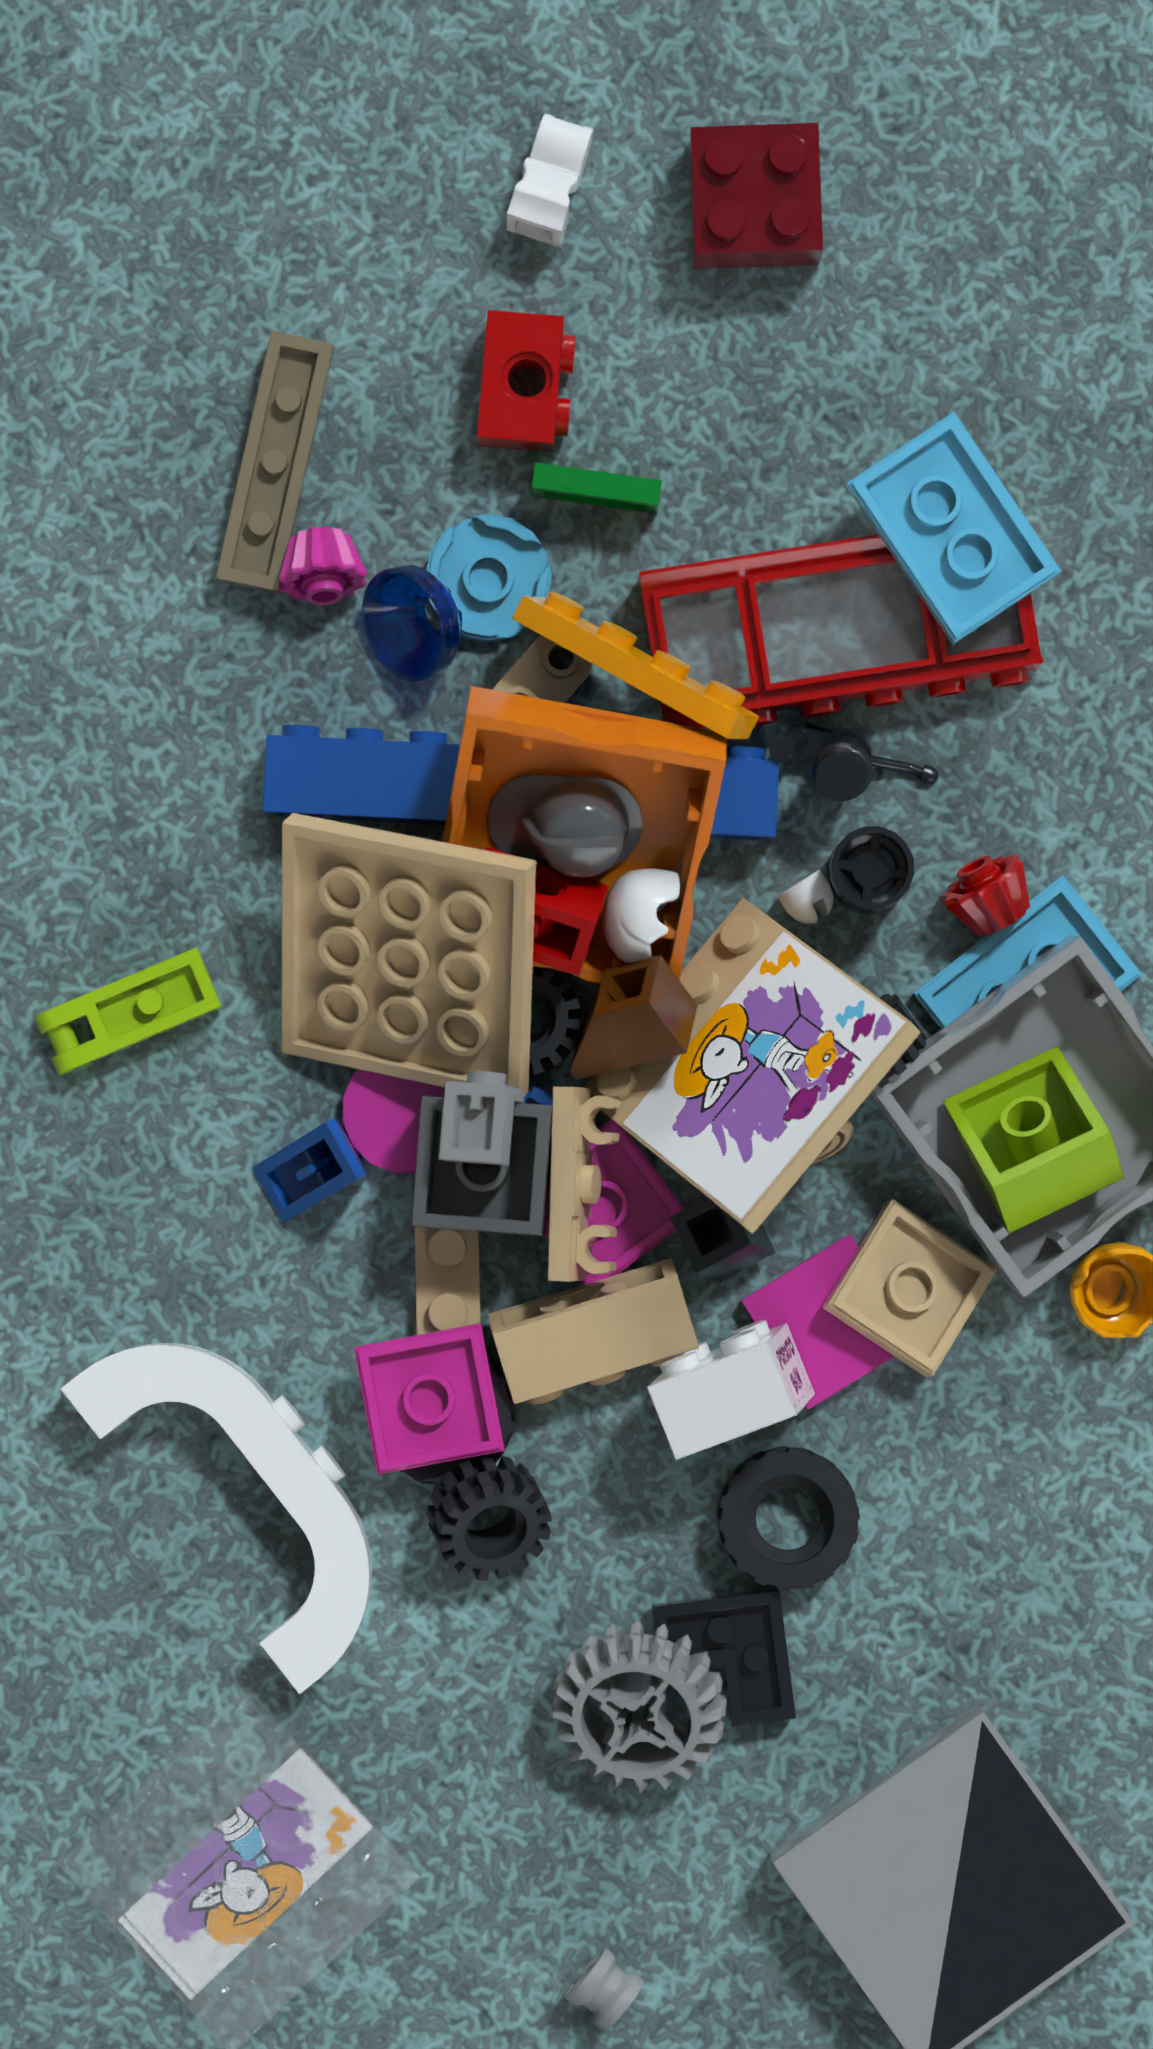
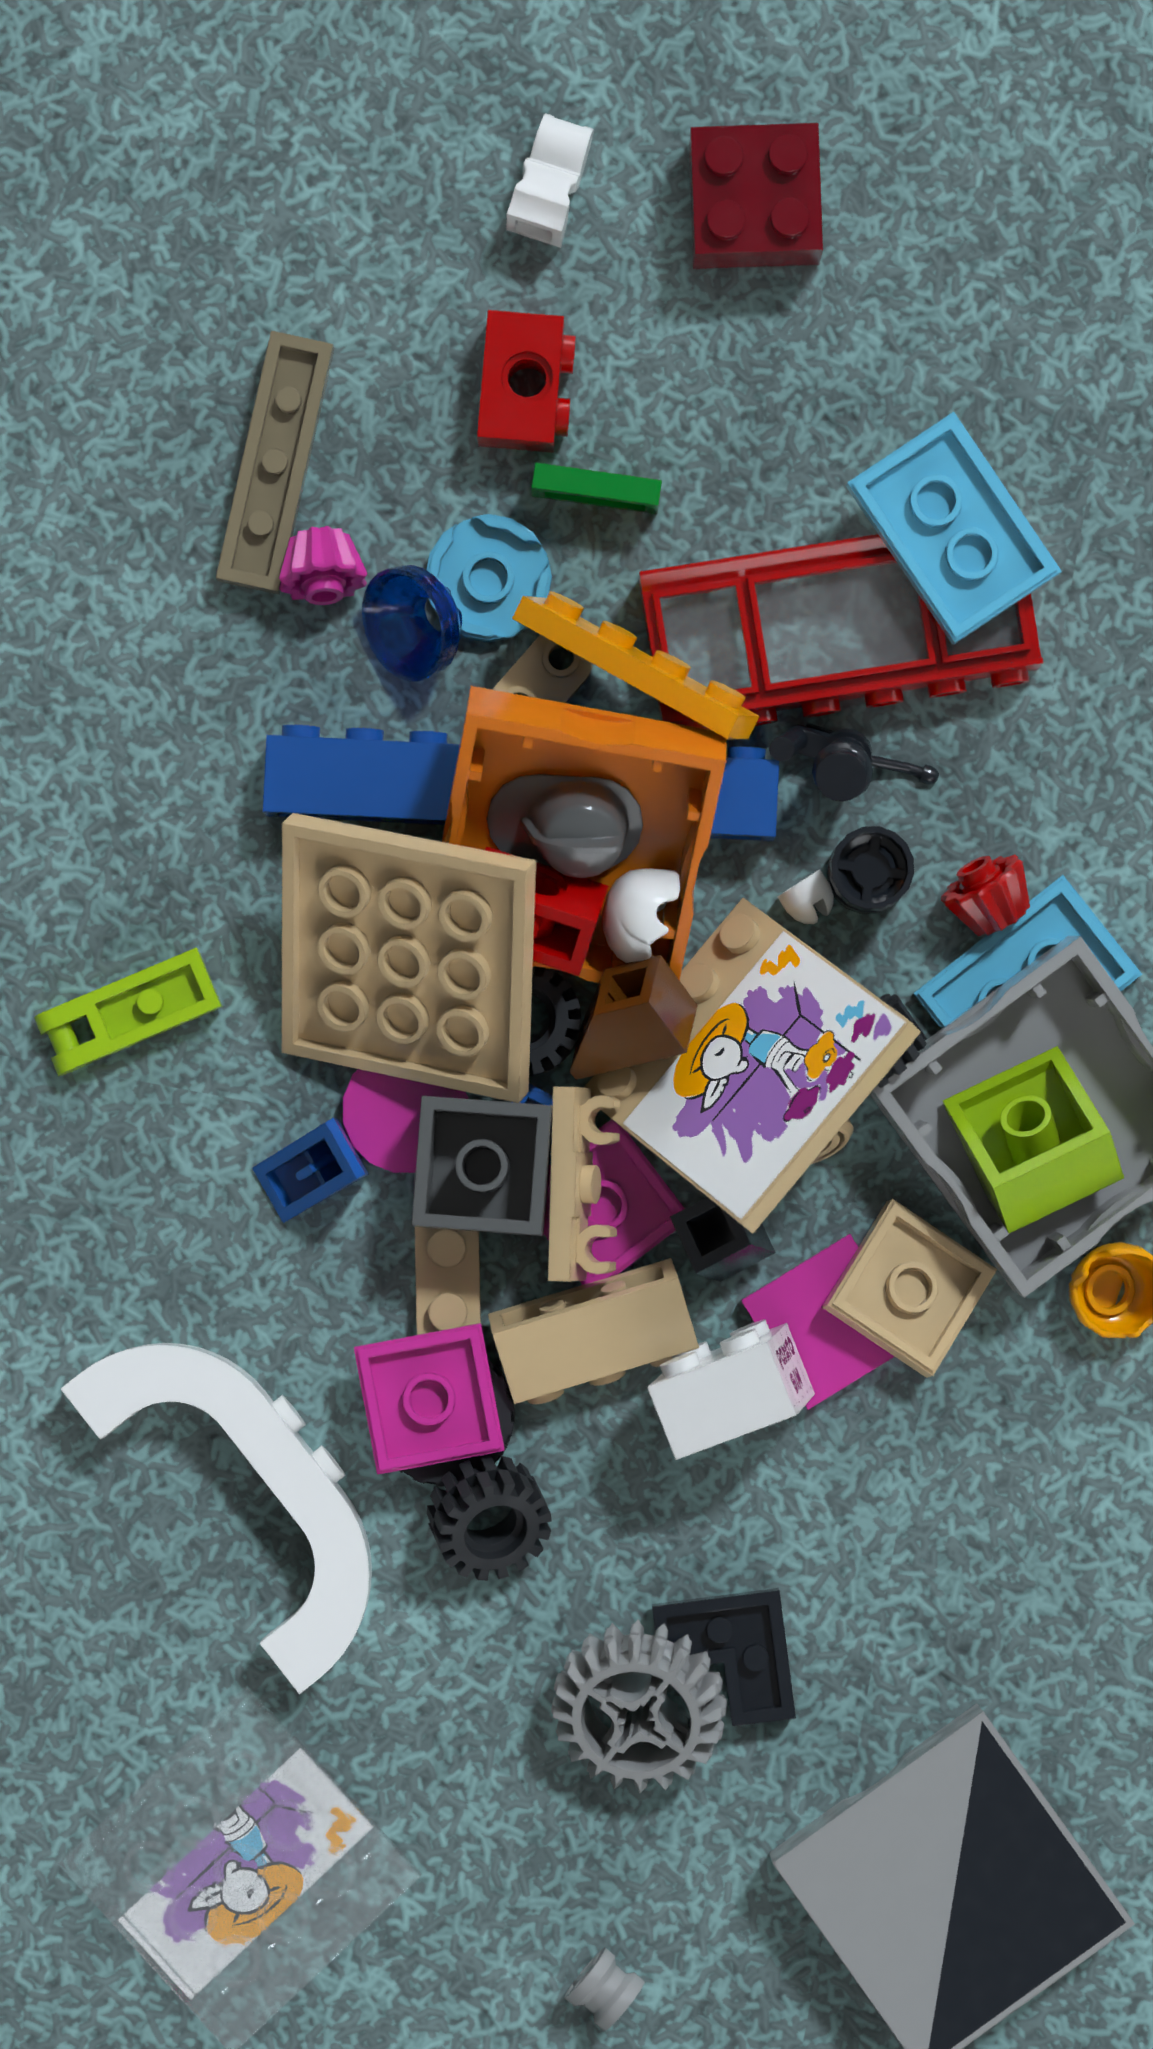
light grey bracket [439,1071,525,1166] -> none
black tyre [717,1446,860,1591] -> none

